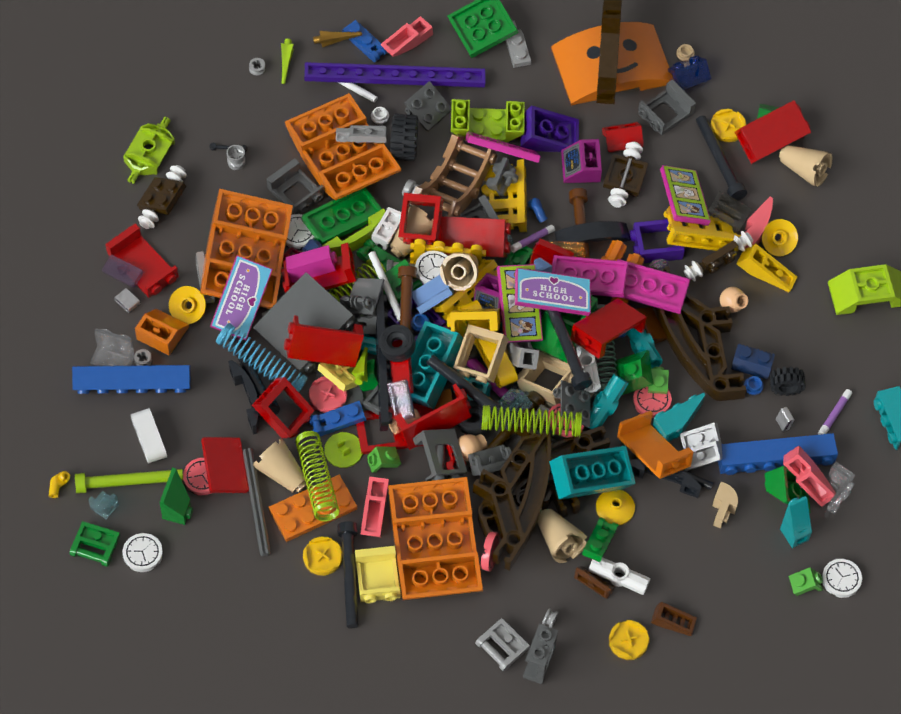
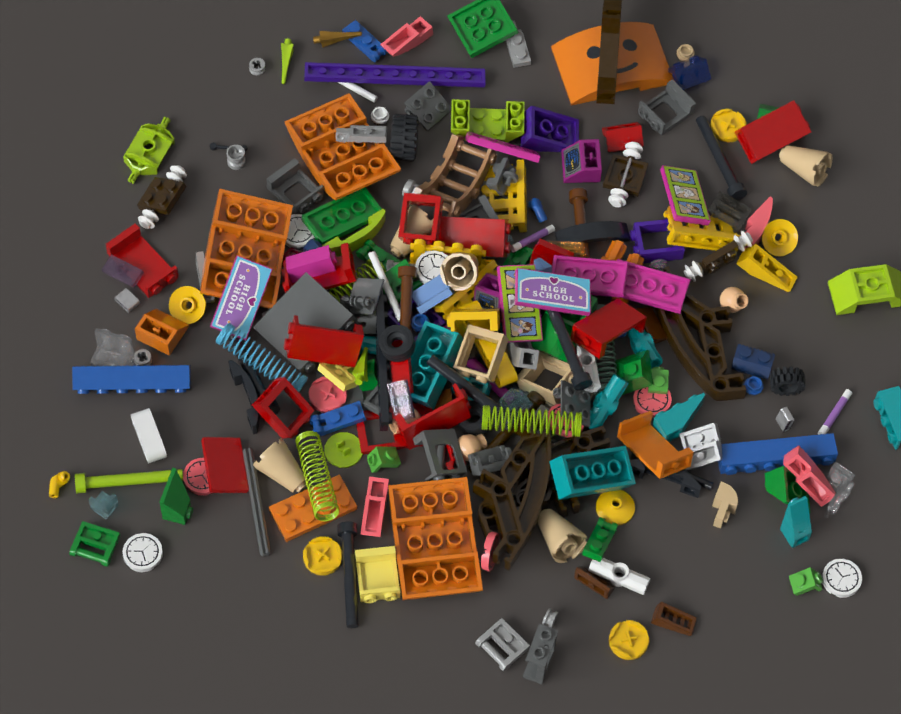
white hinge [372,207,401,250] -> none

